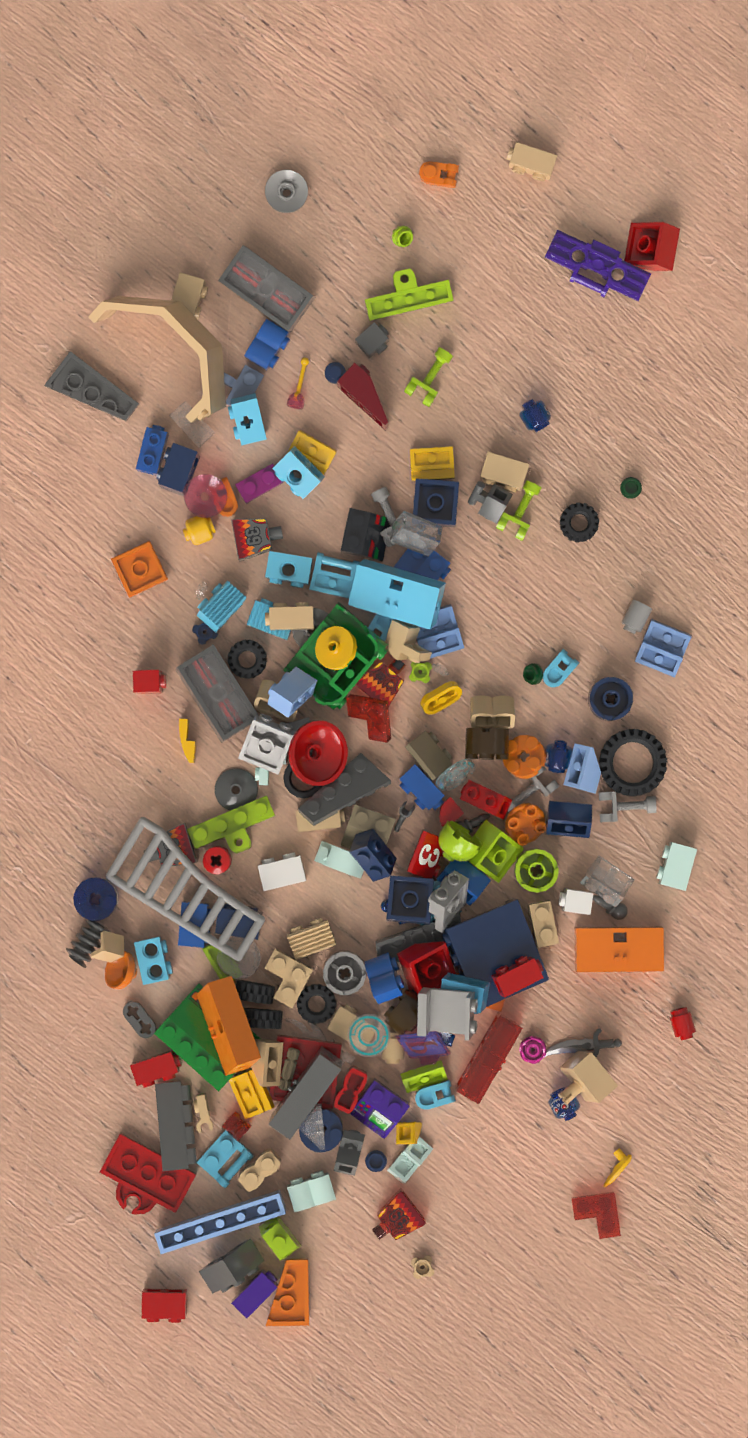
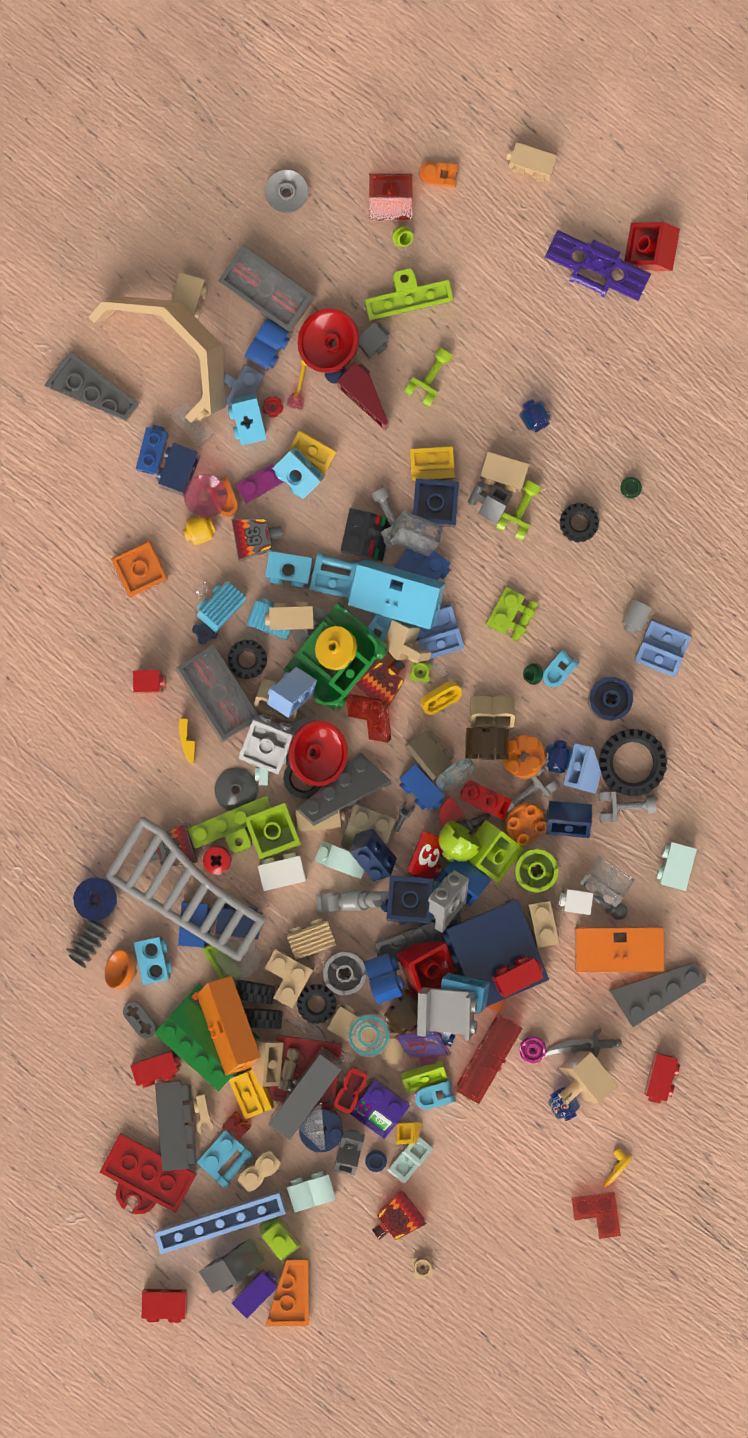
tan panel [91,931,124,963] -> none
red brick [669,1007,696,1040] -> none
none -> lime slope [244,803,301,860]
none -> red plate [262,396,283,418]
none -> red dish [297,308,359,373]
none -> light grey piece [316,890,389,914]
none -> clear red slope [369,174,413,221]
none -> lime plate [486,586,538,642]
none -> dark grey wing [609,962,706,1027]
none -> red brick [644,1052,680,1104]

